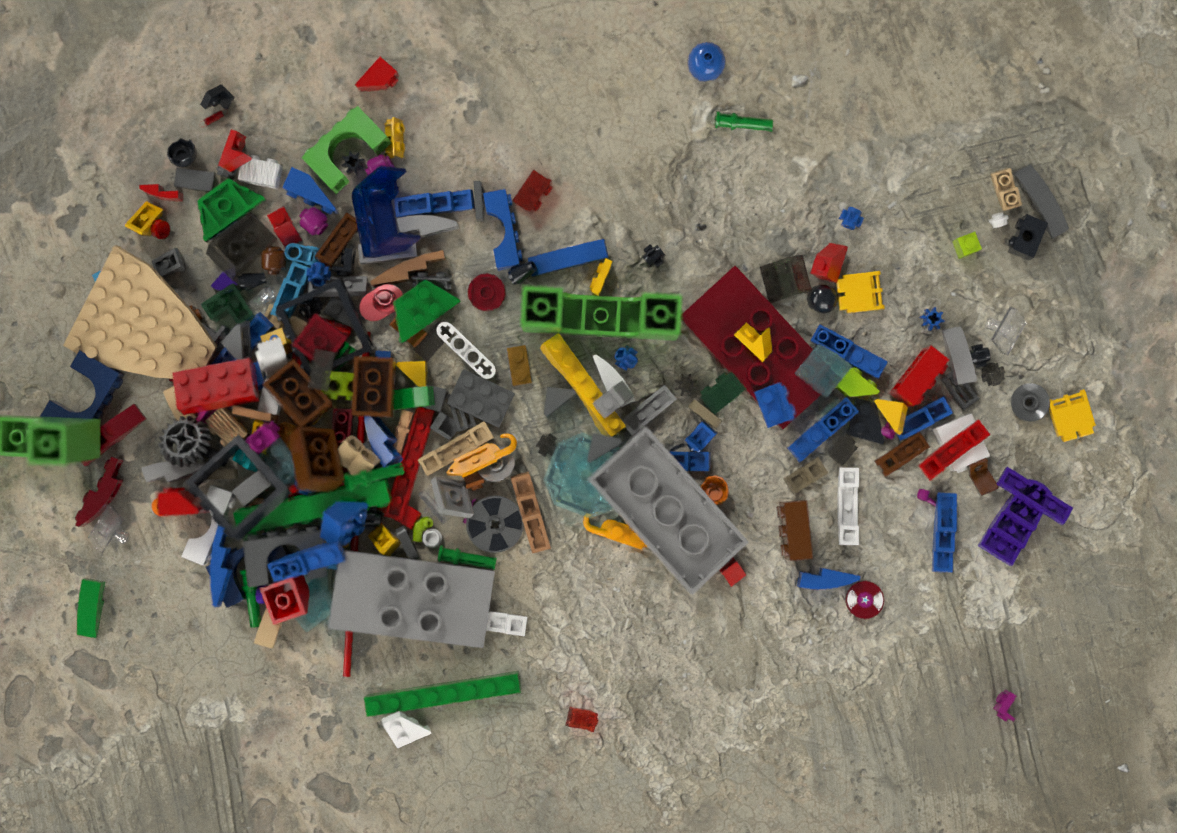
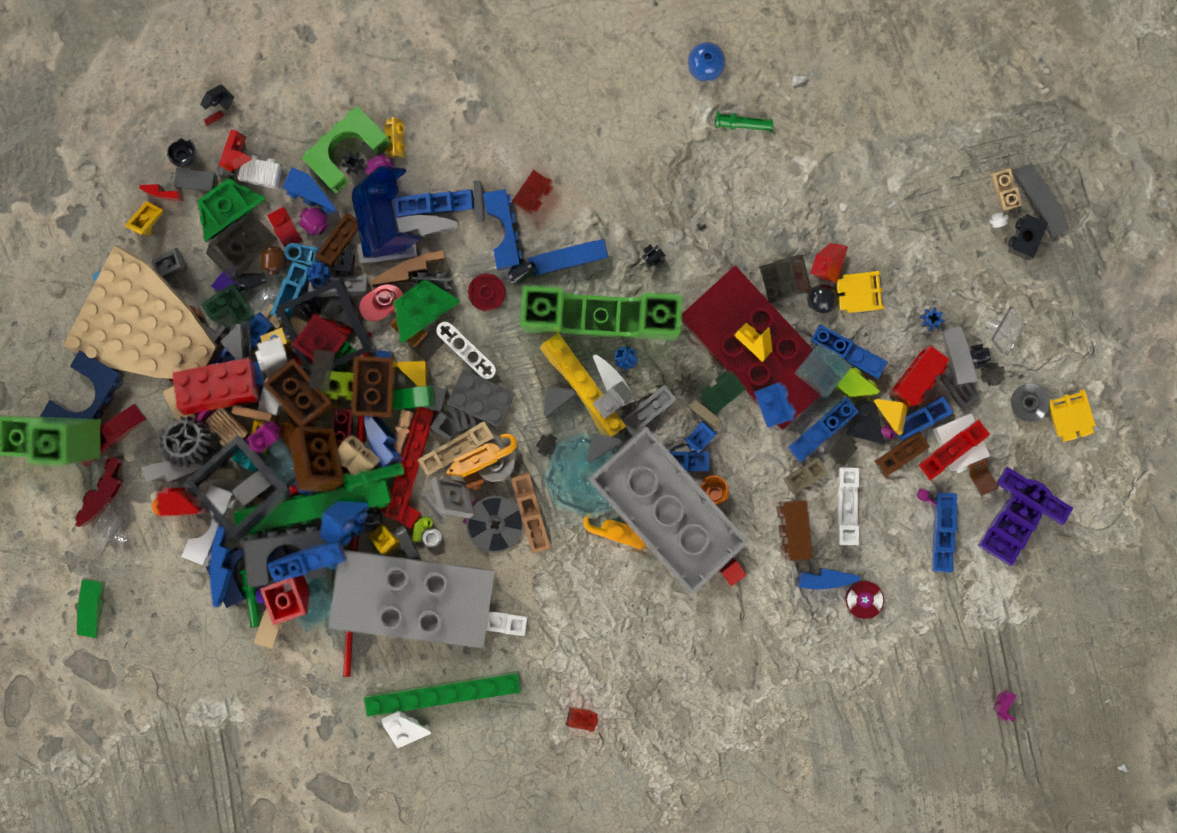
red tile [151,219,170,239] -> none
red slope [355,57,399,92] -> none
green pin [437,545,497,570] -> none
pearl gold plate [507,345,532,386] -> none
yellow plate [589,258,613,296] -> none
blue gear [839,207,864,230] -> none
lime brick [952,232,982,259] -> none

